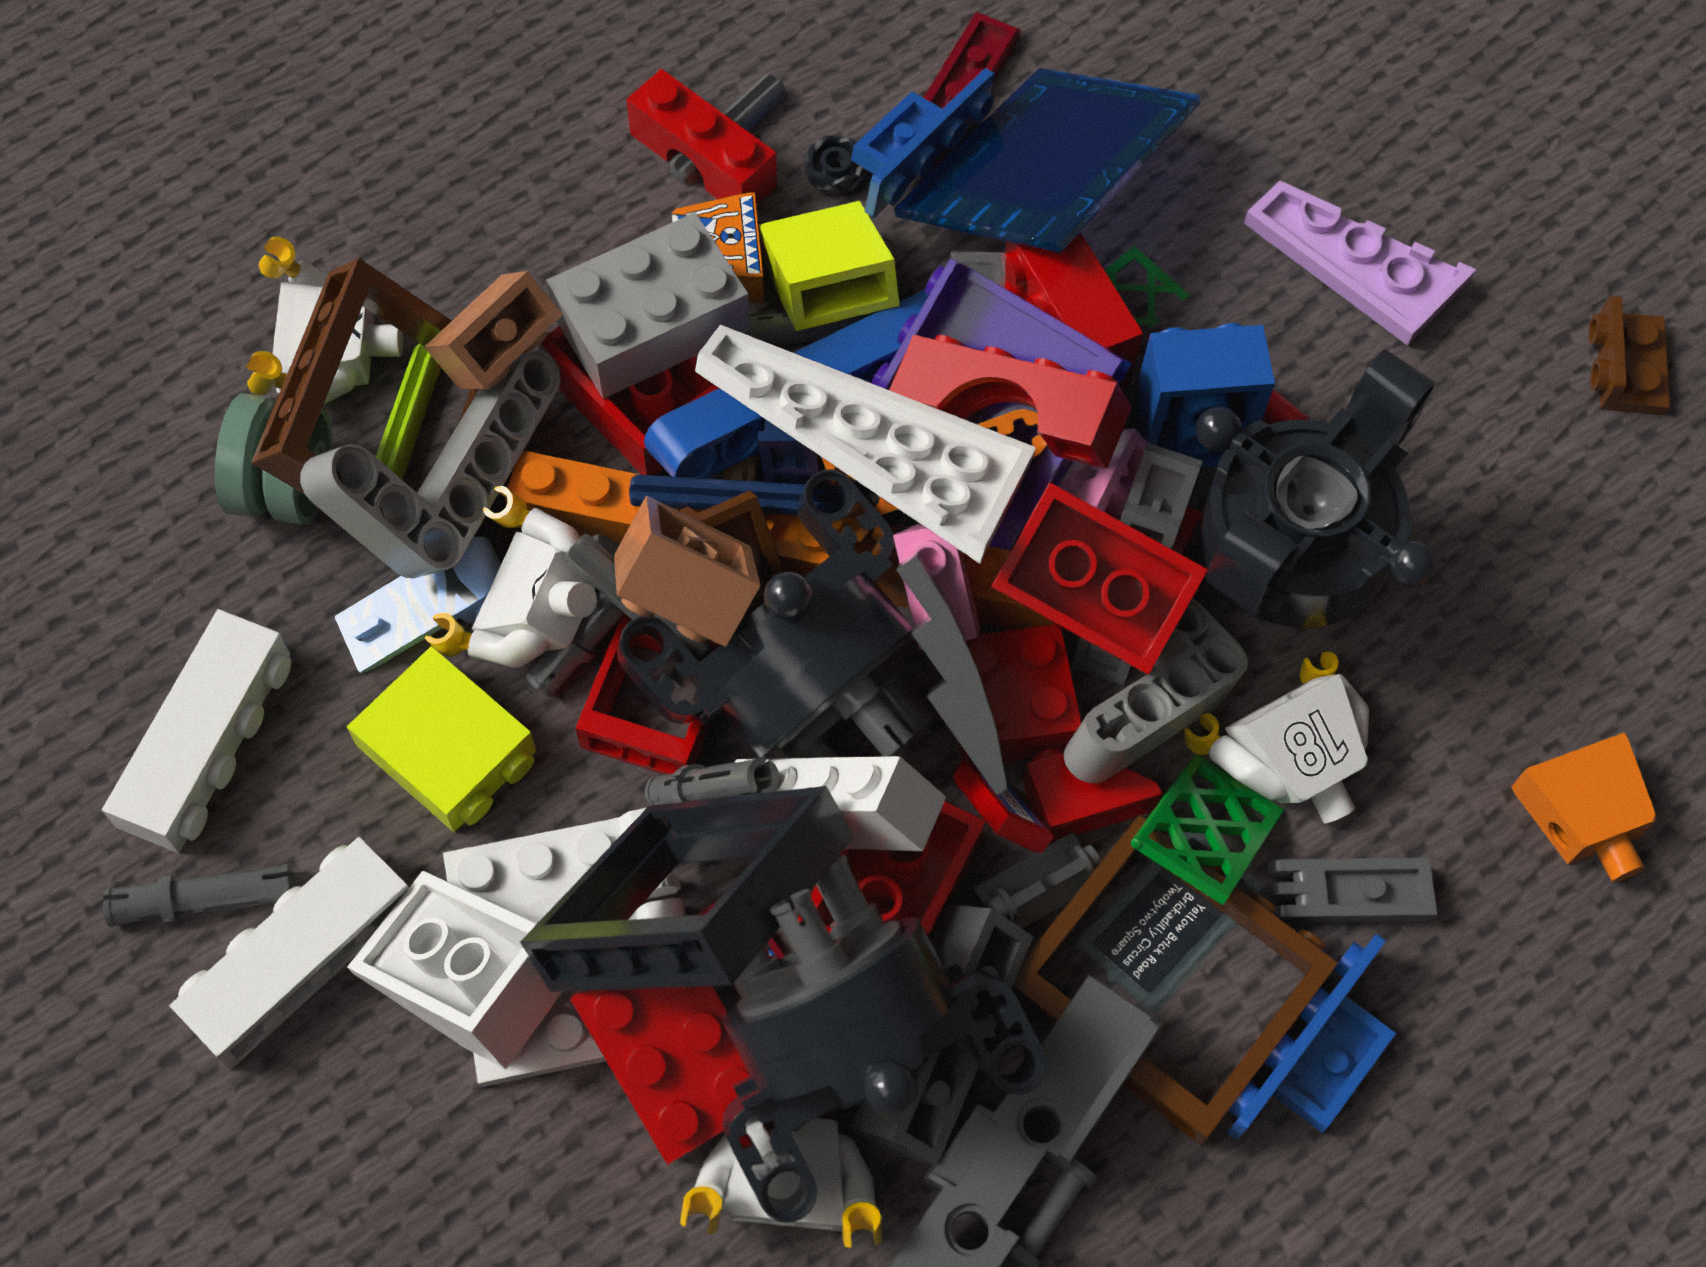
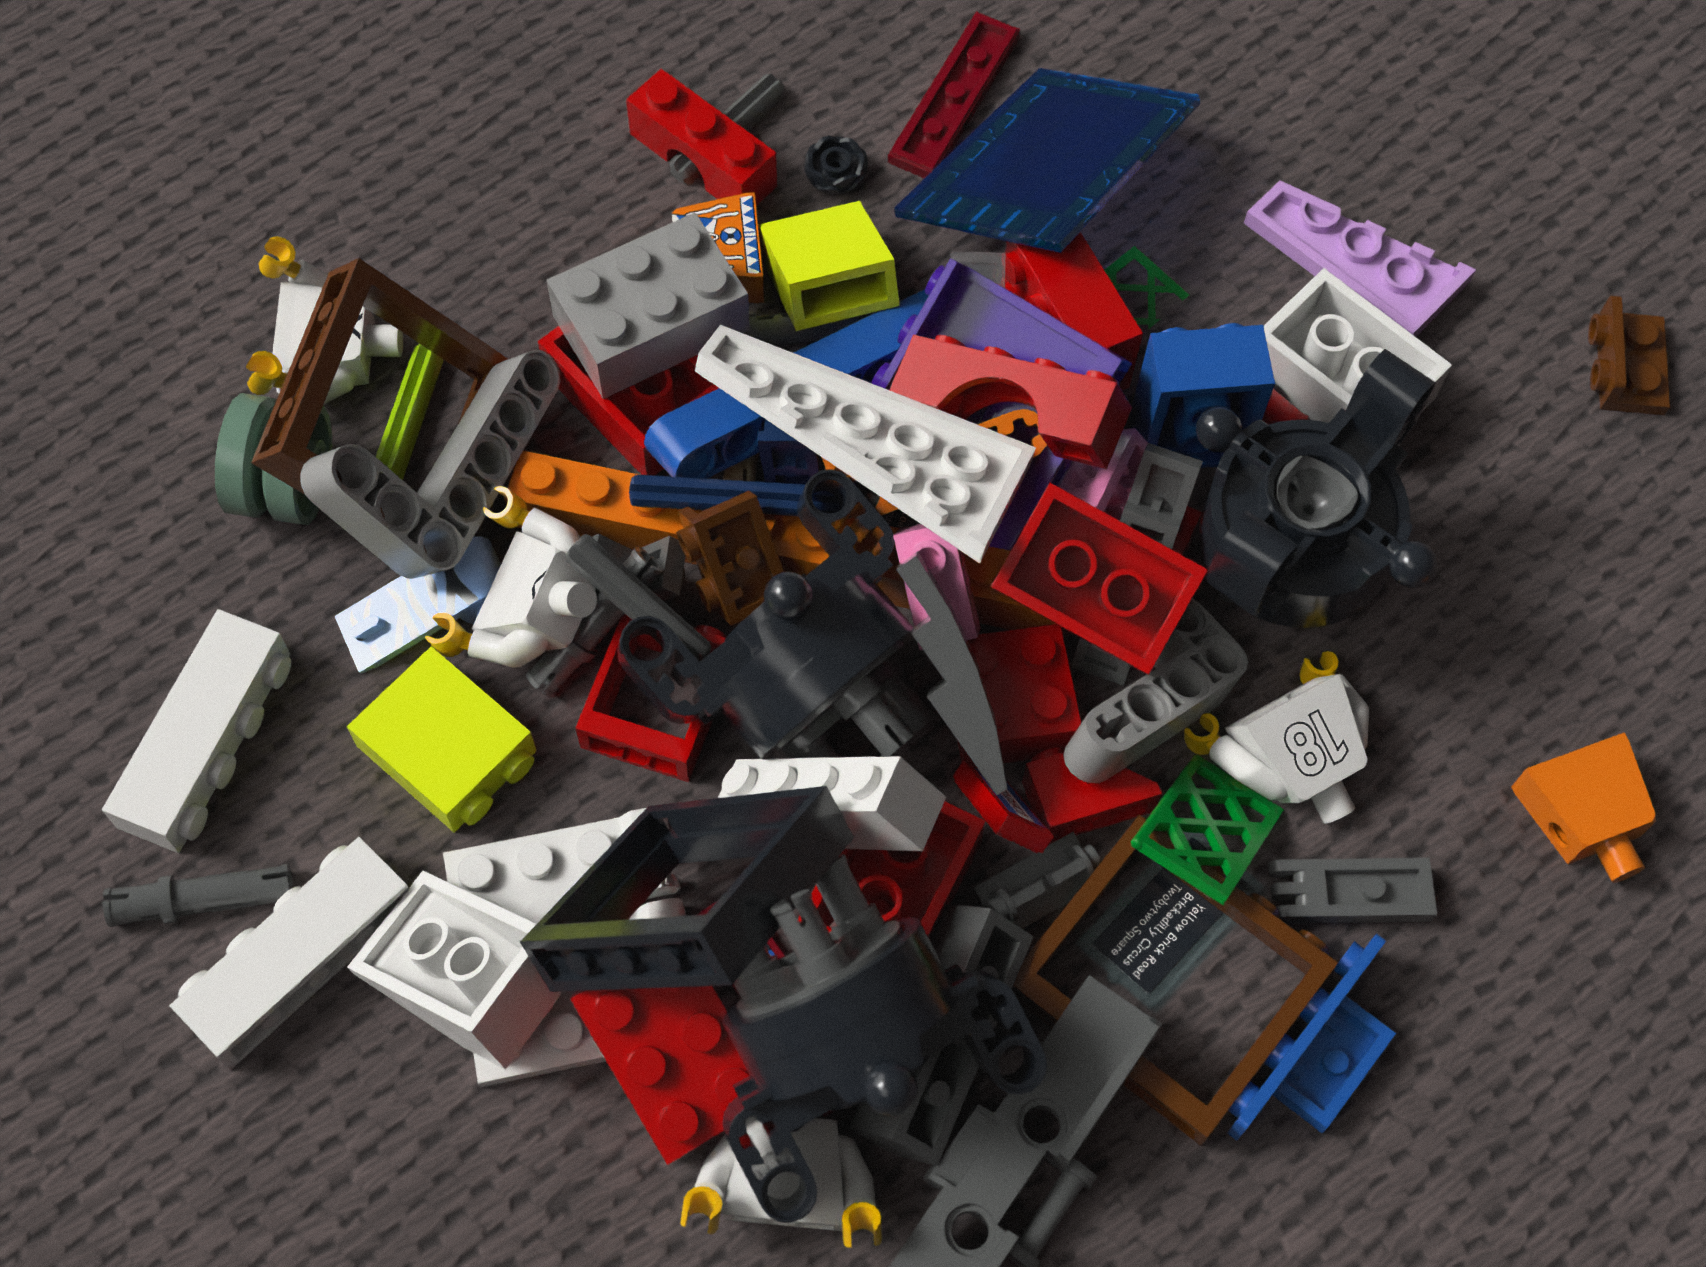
nougat brick [424,271,563,390] -> none
nougat brick [614,495,761,647] -> none
dark grey pin [644,757,780,806] -> none
blue bracket [851,68,995,218] -> none
none -> white brick [1264,268,1452,423]

